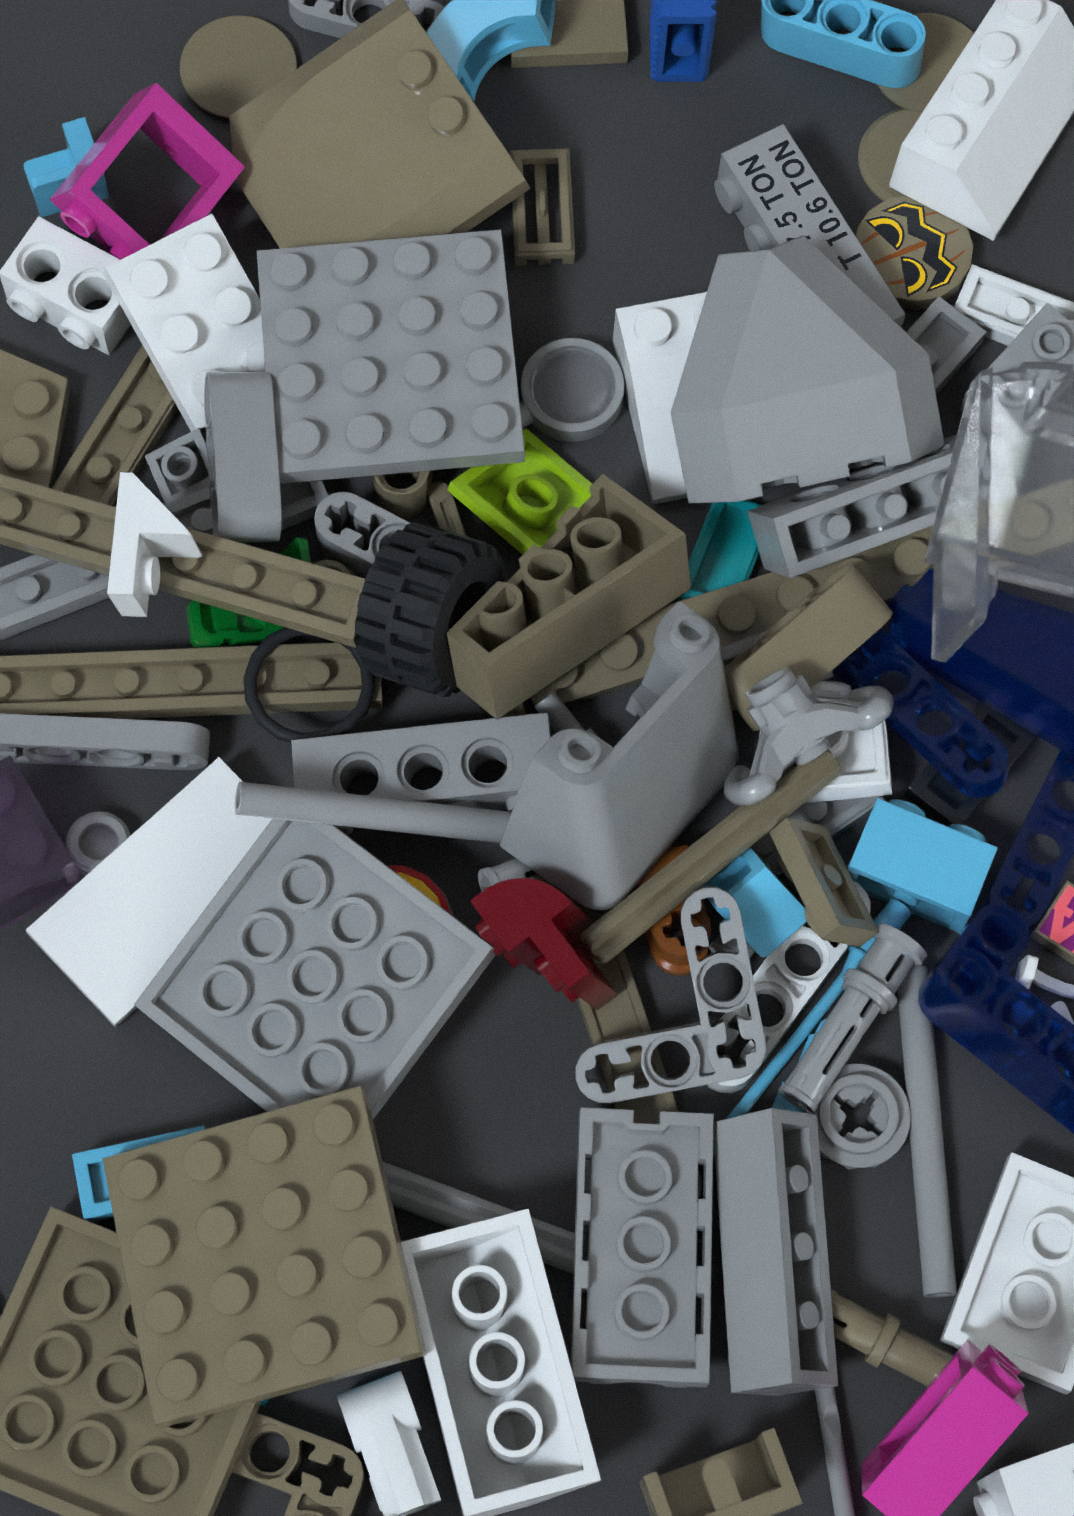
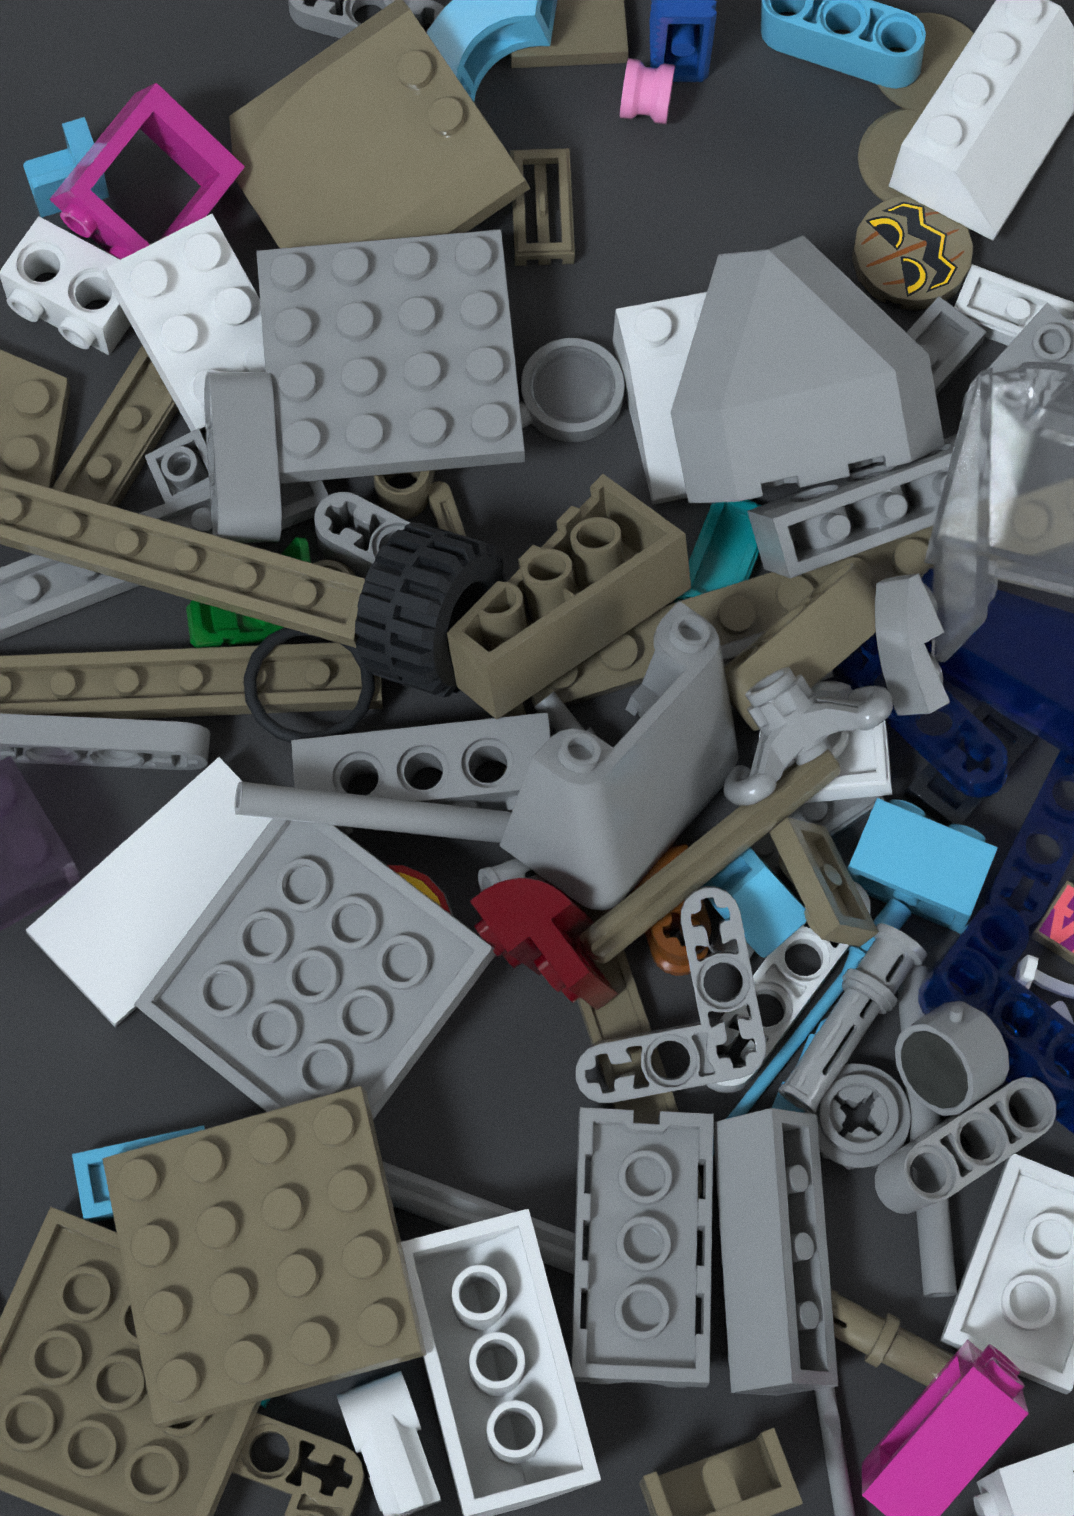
light grey tile [66,811,130,876] -> none
white slope [107,472,202,617] -> none
dark tan piece [180,16,297,119] -> none
lime slope [447,428,592,554] -> none
light grey brick [714,124,905,328] -> none
none -> bright pink wheel [620,58,675,125]
none -> light grey slope [875,573,950,715]
none -> light grey beam [875,1077,1056,1214]
none -> light grey piece [895,1001,1009,1116]

